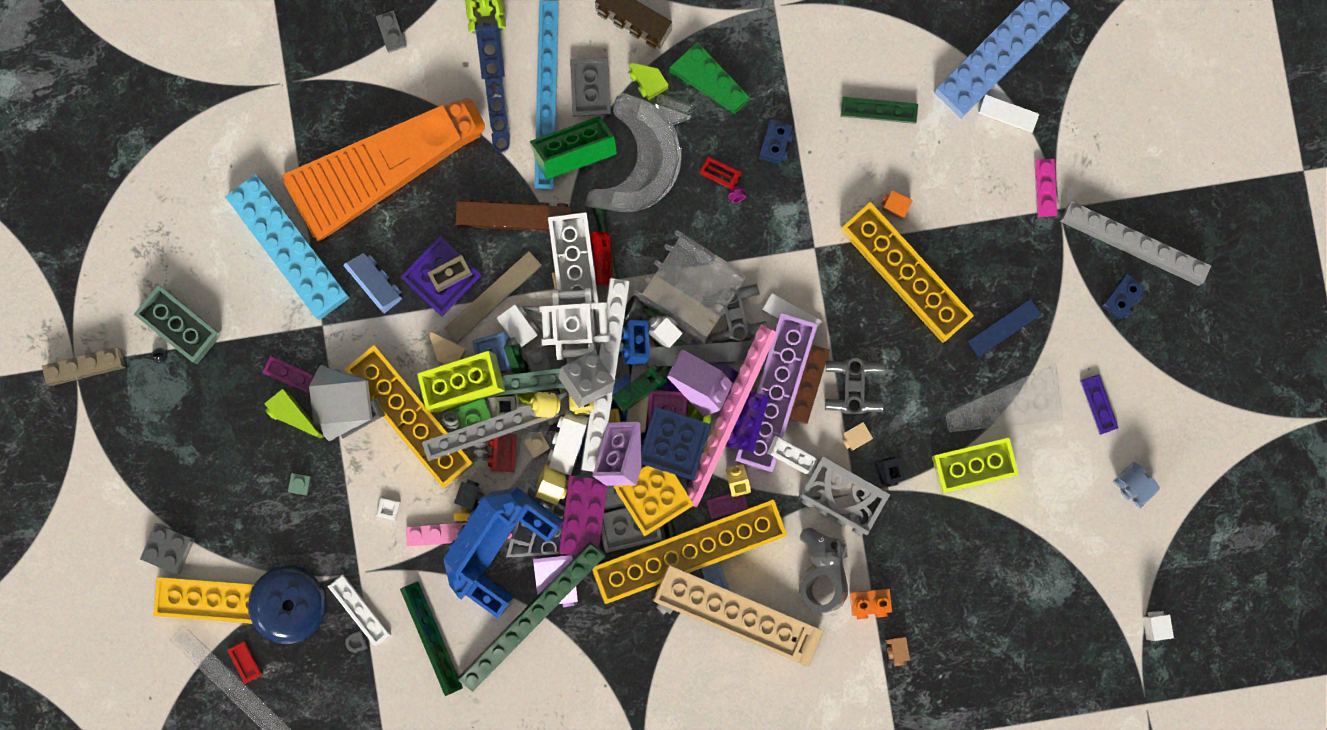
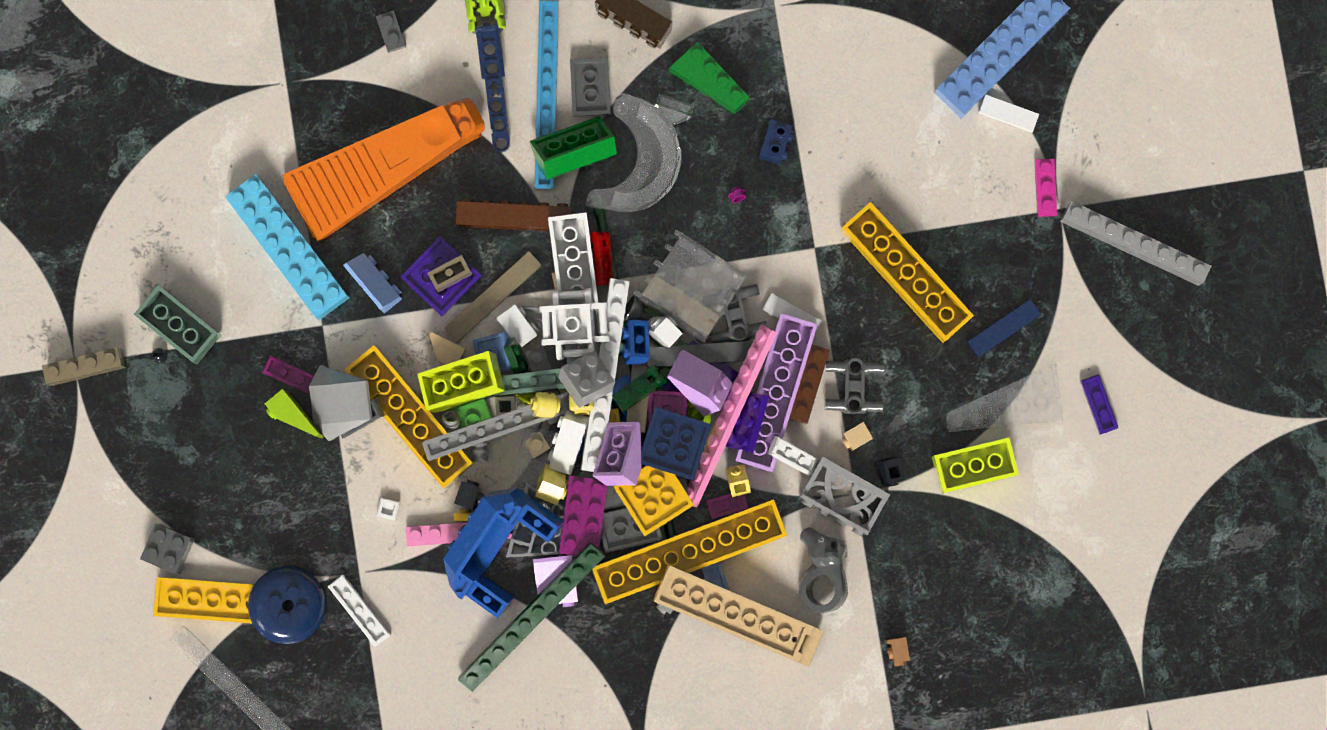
red tile [227,641,263,684] -> none
sand green plate [288,473,311,496] -> none
dark grey tile [345,630,368,652] -> none
dark green plate [400,581,463,696] -> none
red bracket [488,433,517,472] -> none
lime slope [628,63,668,100] -> none
red tile [699,156,742,190] -> none
dark green plate [840,97,918,124] -> none
orange brick [850,589,892,619] -> none
orange brick [881,190,913,220] -> none
dark blue brick [1101,274,1146,320] -> none
sand blue brick [1113,462,1160,509] -> none
white brick [1143,611,1174,641] -> none

